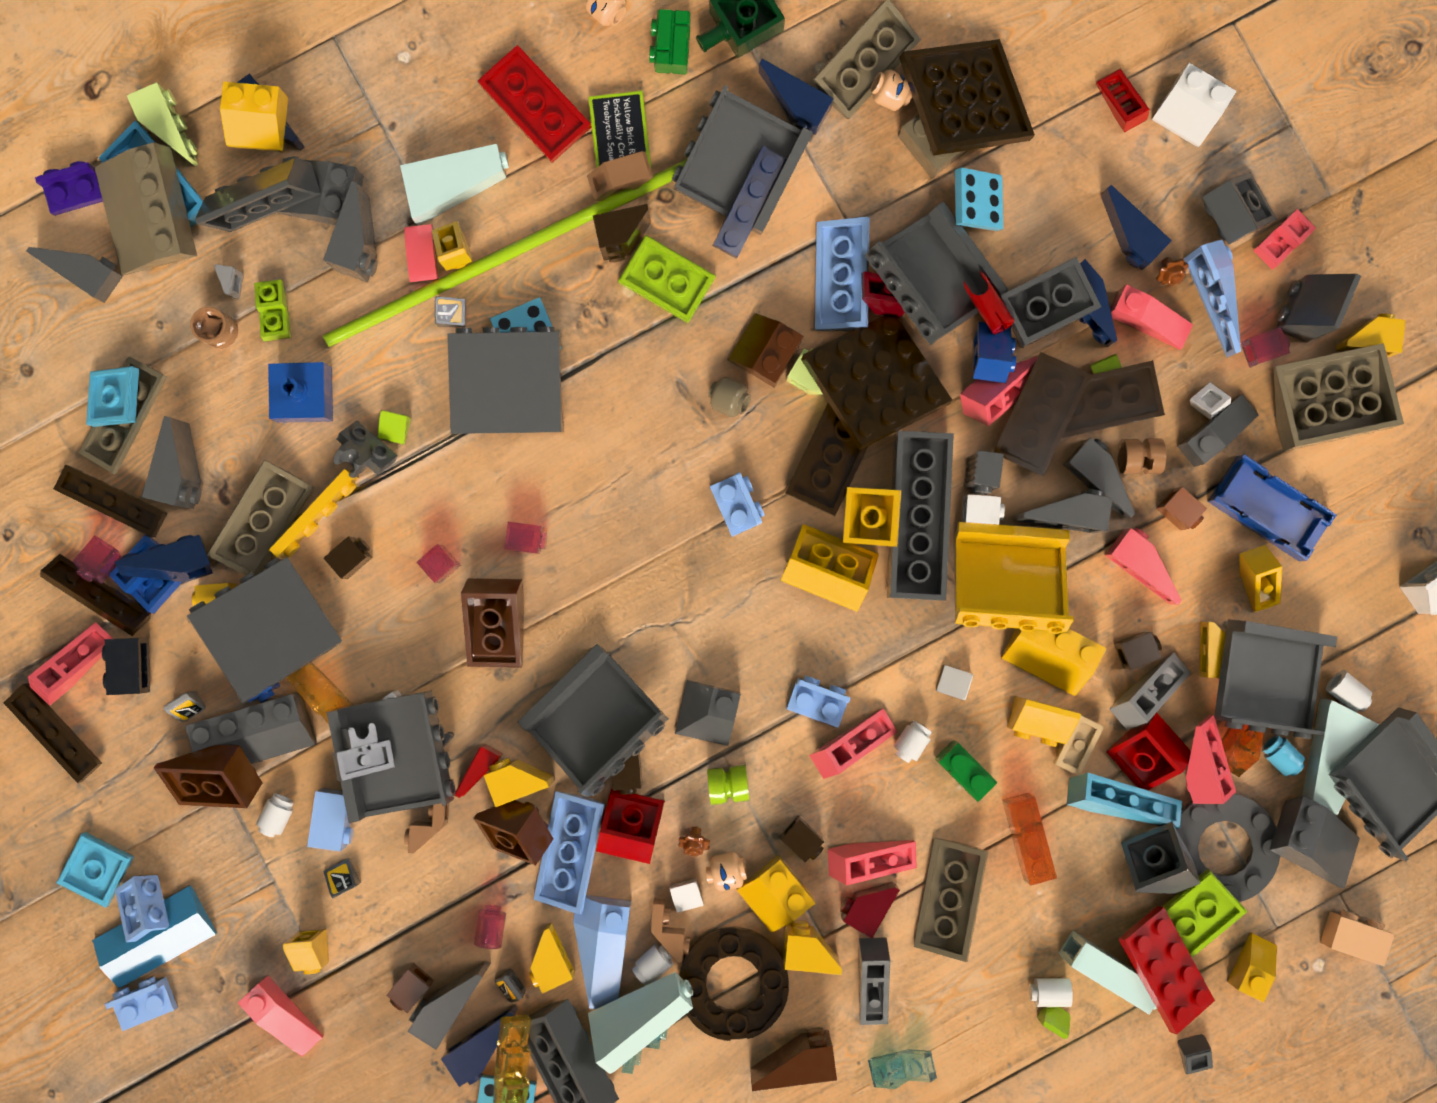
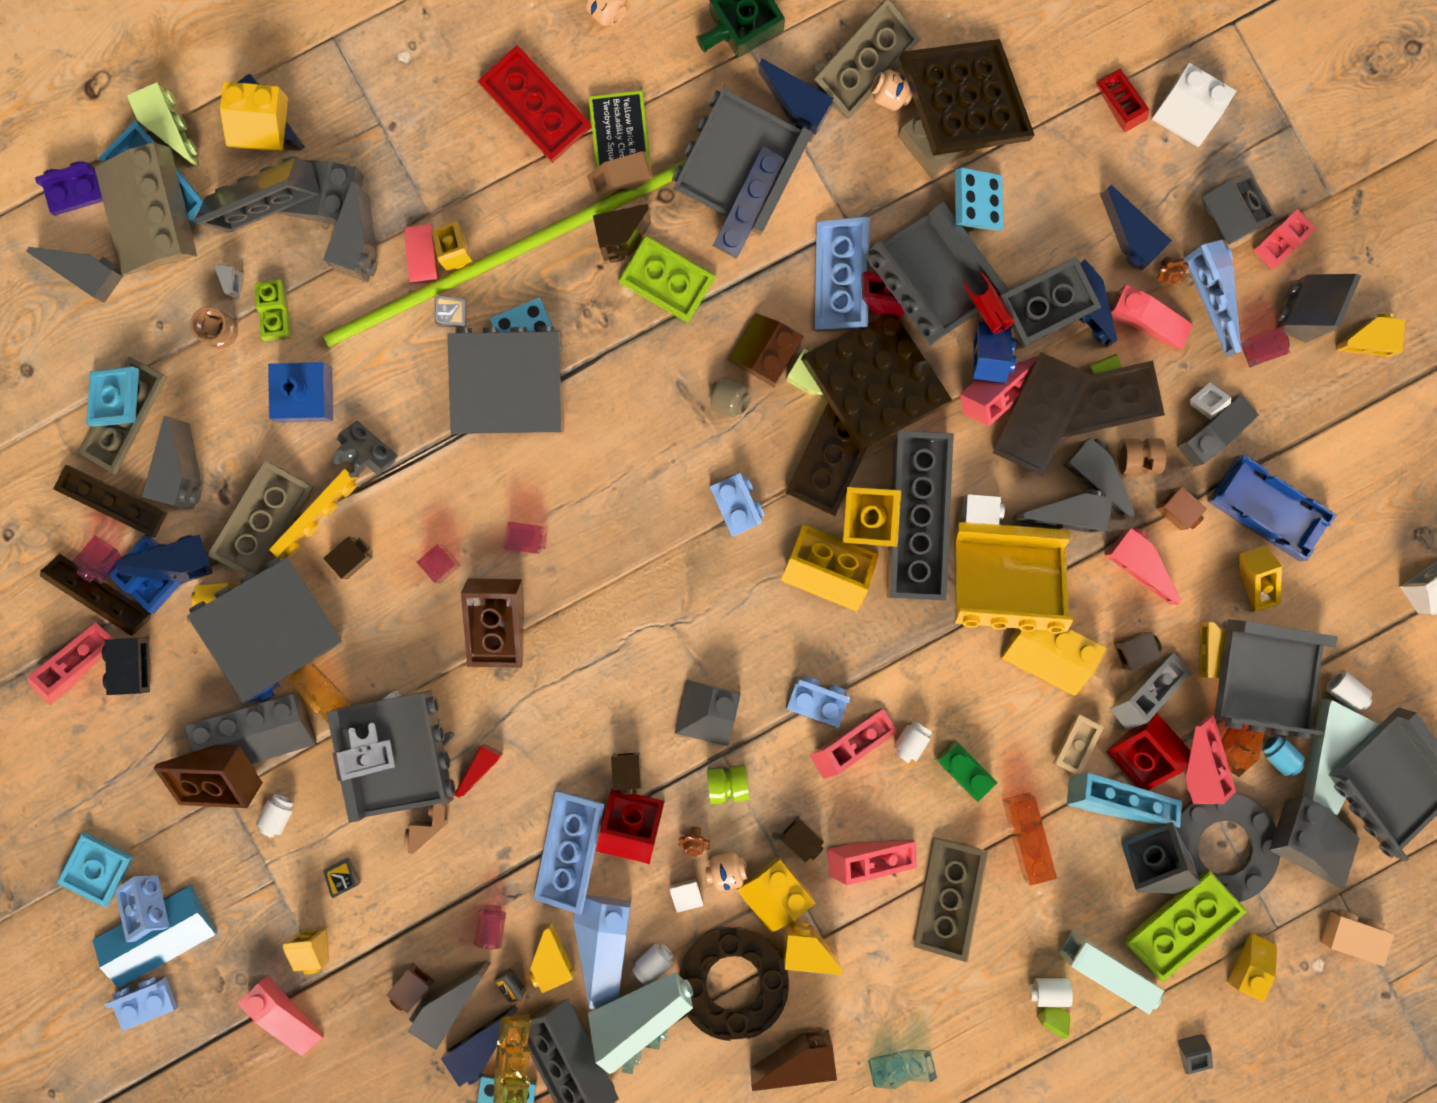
dark brown plate [3,683,102,783] -> none
slope [163,691,206,722] -> none
light blue brick [307,788,354,851] -> none
lime slope [378,410,411,445] -> none
light aqua slope [400,144,509,225] -> none
reddish brown slope [473,800,554,866] -> none
yellow slope [484,757,555,807] -> none
dark grey panel [518,644,669,797] -> none
green brick [649,9,691,75] -> none
medium nougat slope [651,898,690,963] -> none
dark red slope [840,882,900,938] -> none
dark grey slope [858,937,890,1025] -> none
white slope [936,665,973,700] -> none
dark grey brick [964,451,1004,495] -> none
yellow slope [1007,696,1081,747] -> none
red plate [1118,906,1215,1034] -> none
dark tan slope [1274,343,1404,452] -> none

